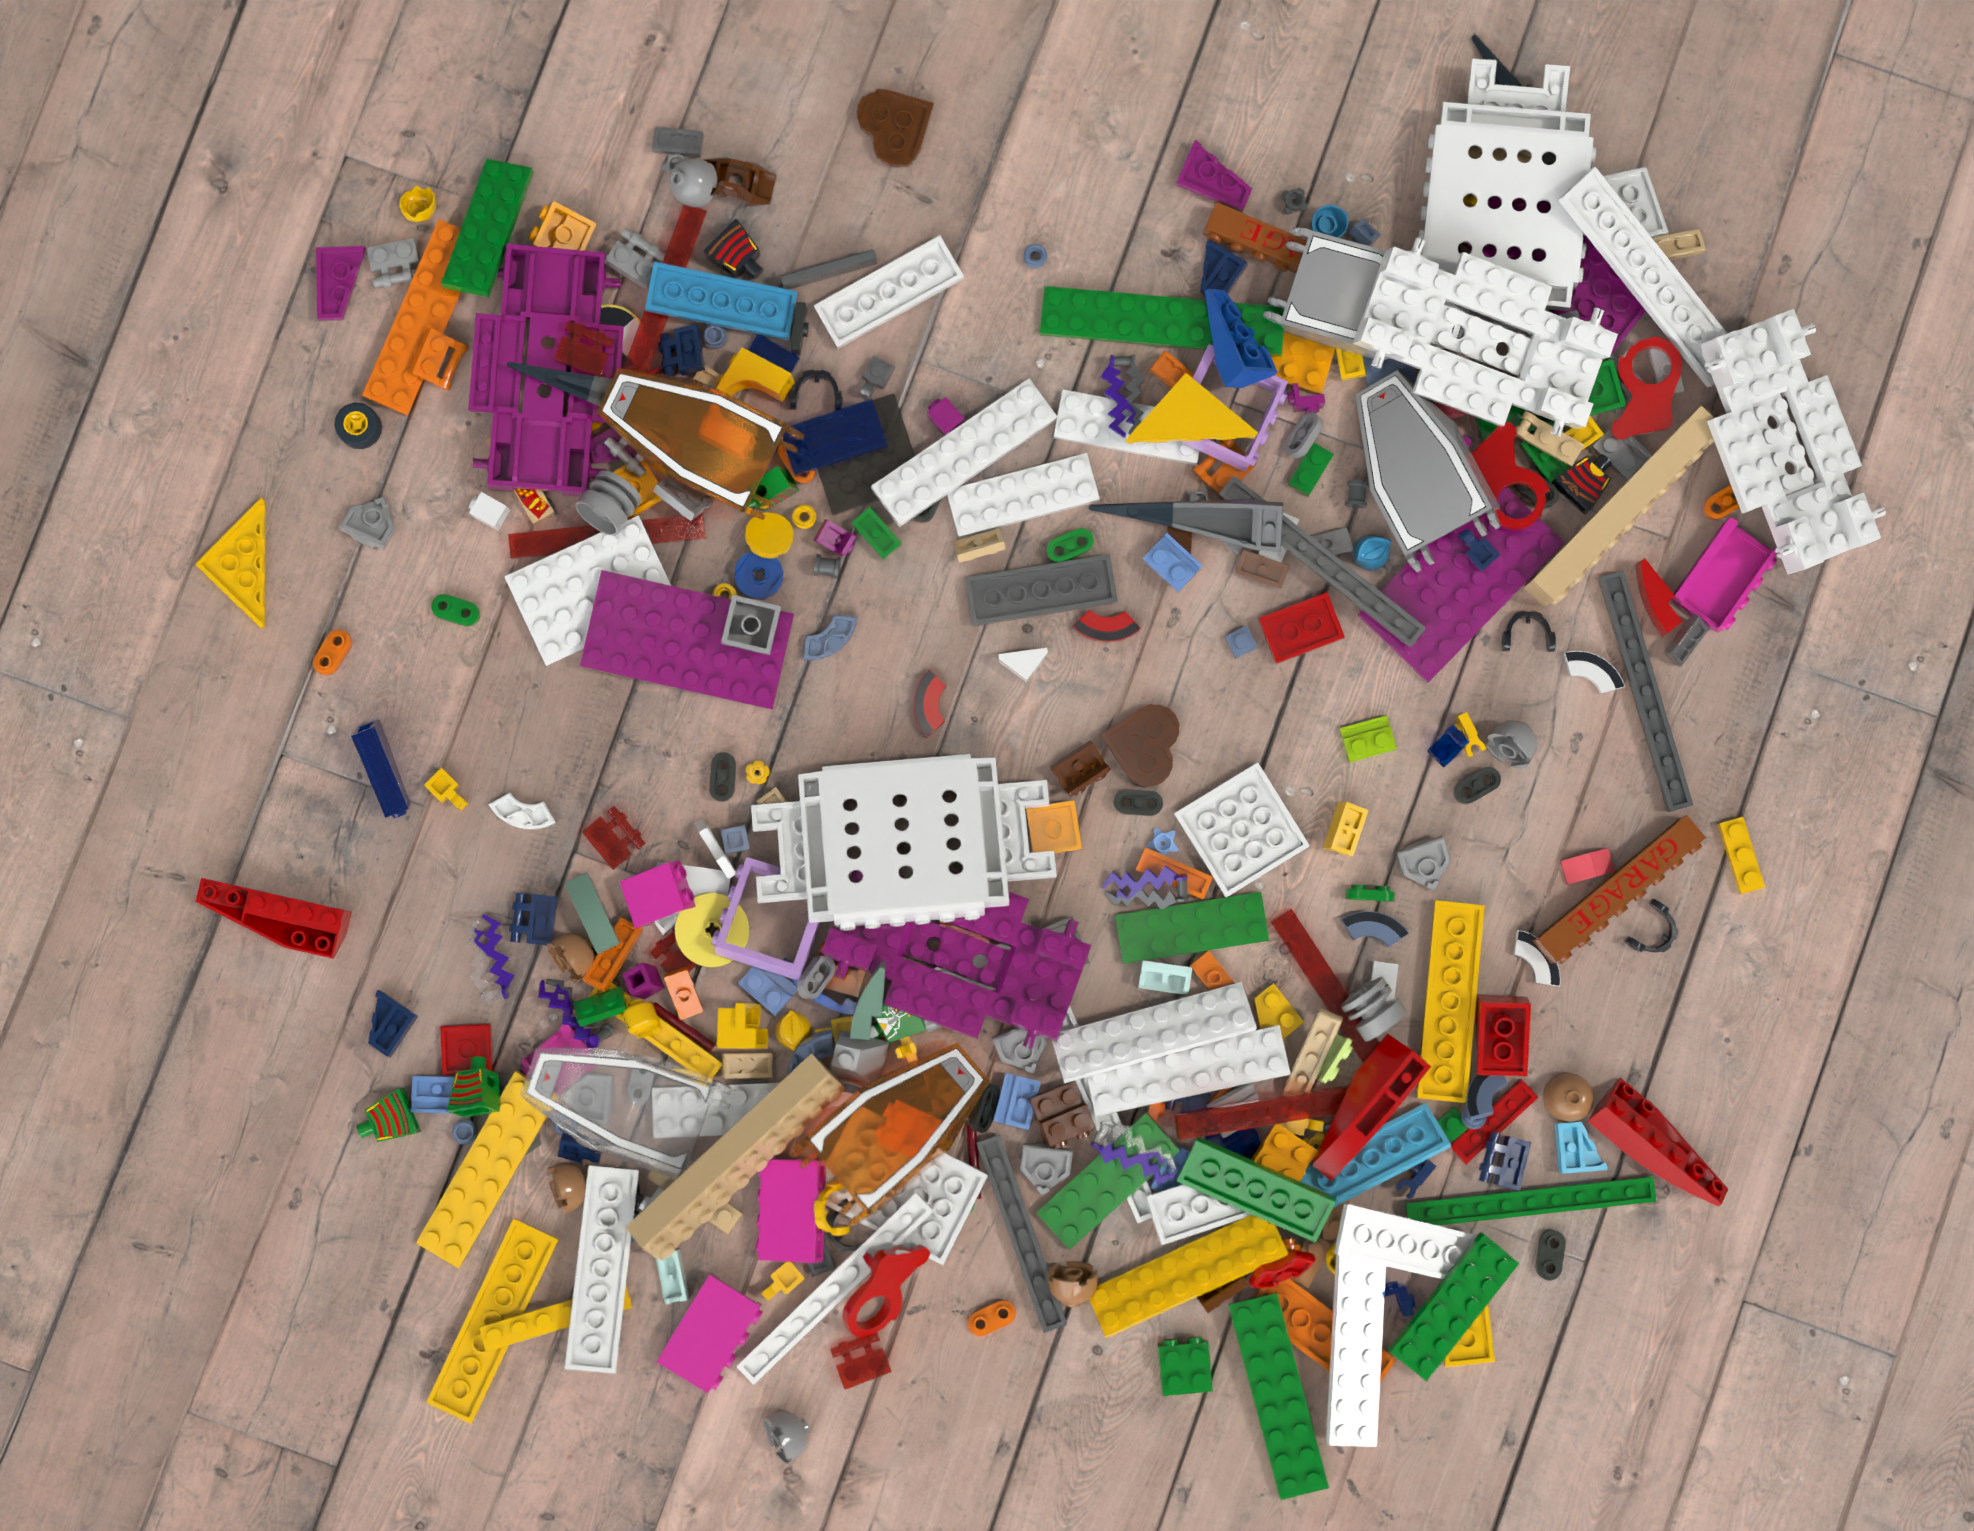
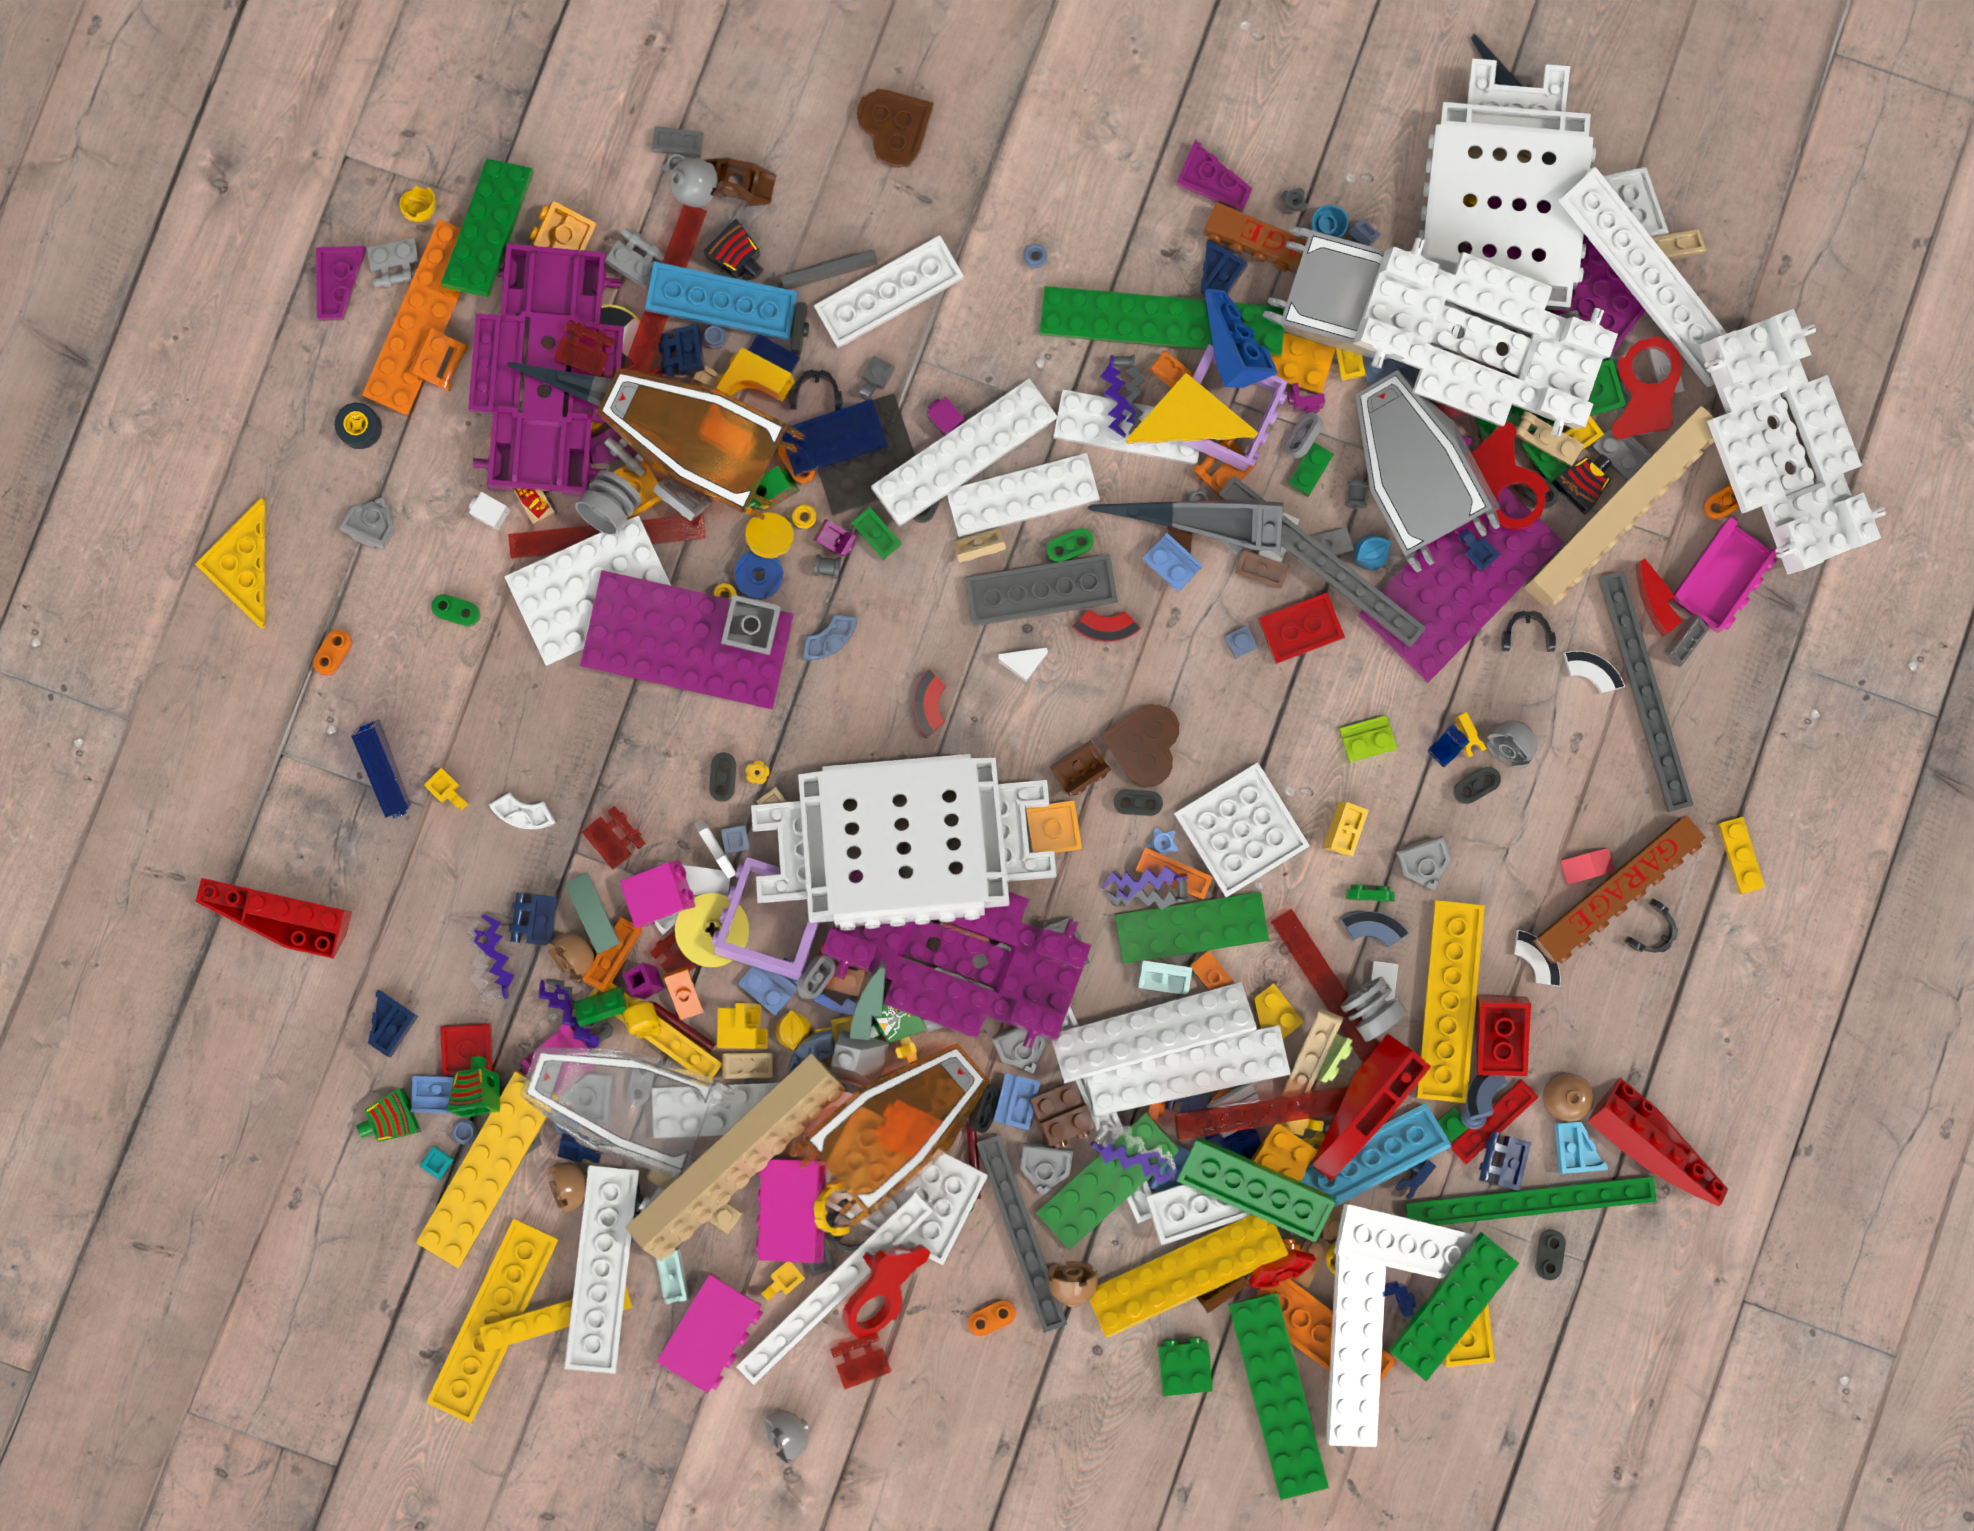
none -> teal tile [419,1145,455,1180]

